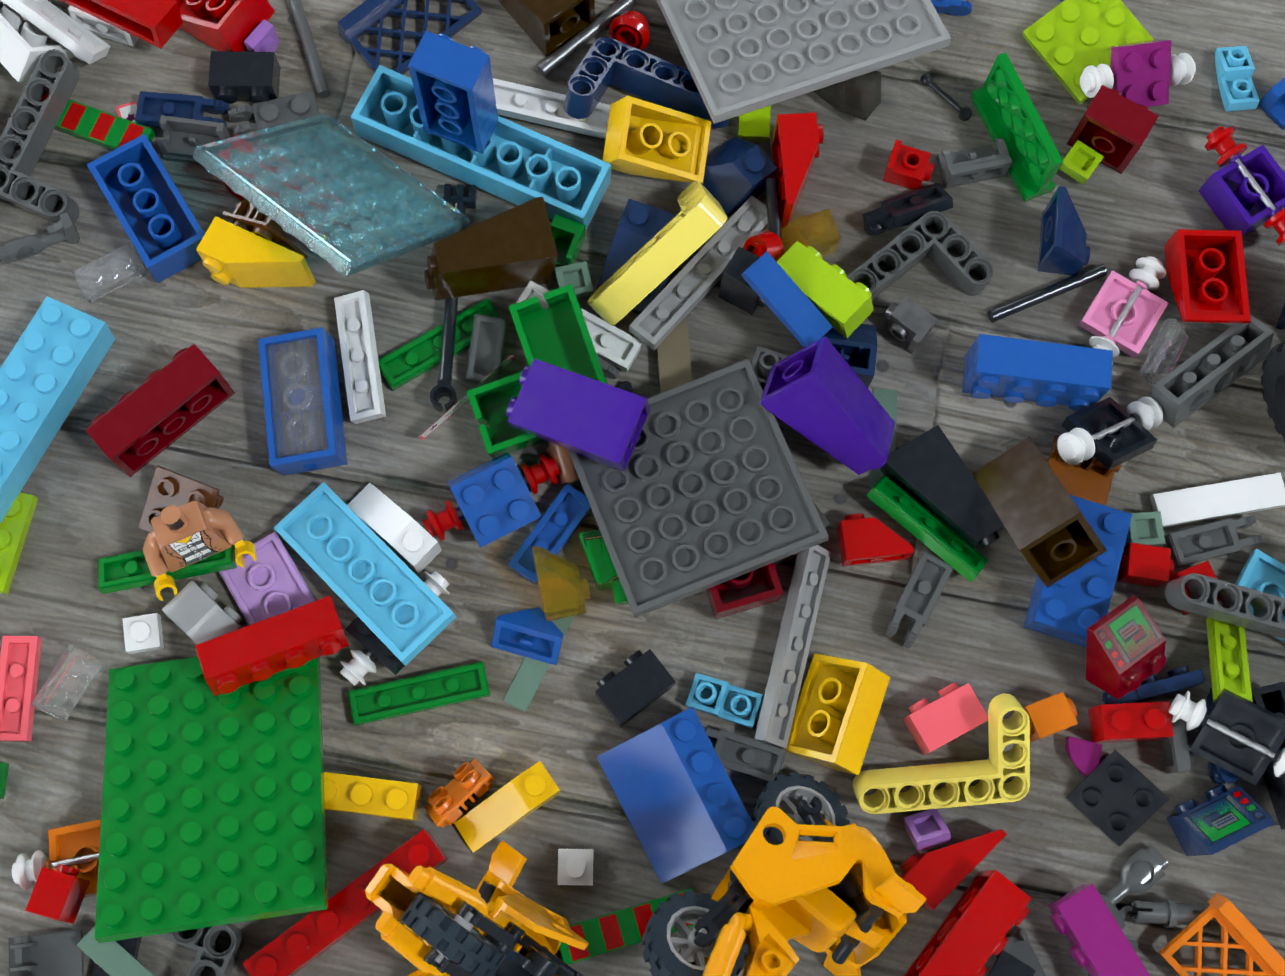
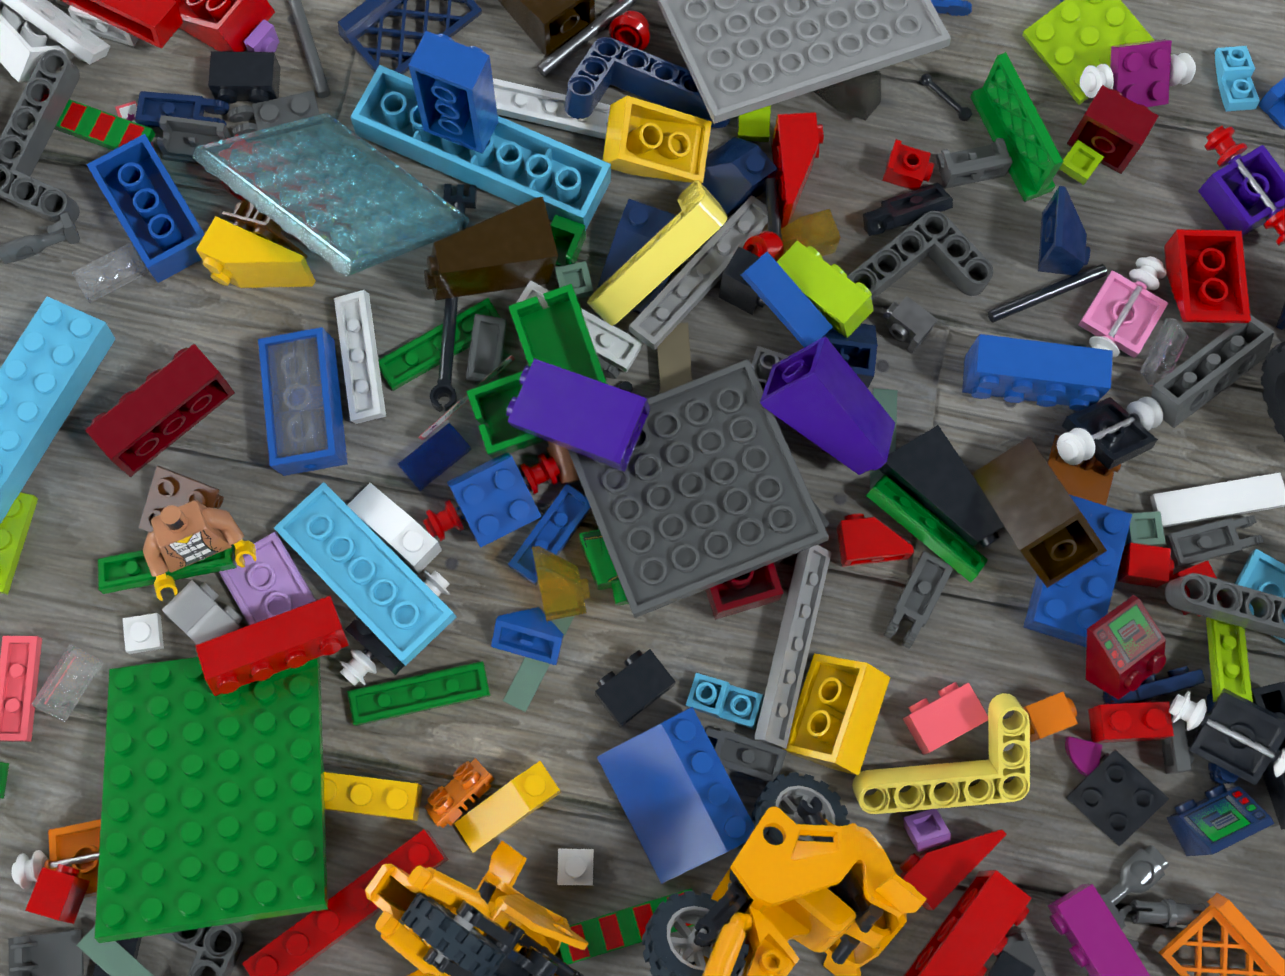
none -> clear blue plate [398,422,471,491]

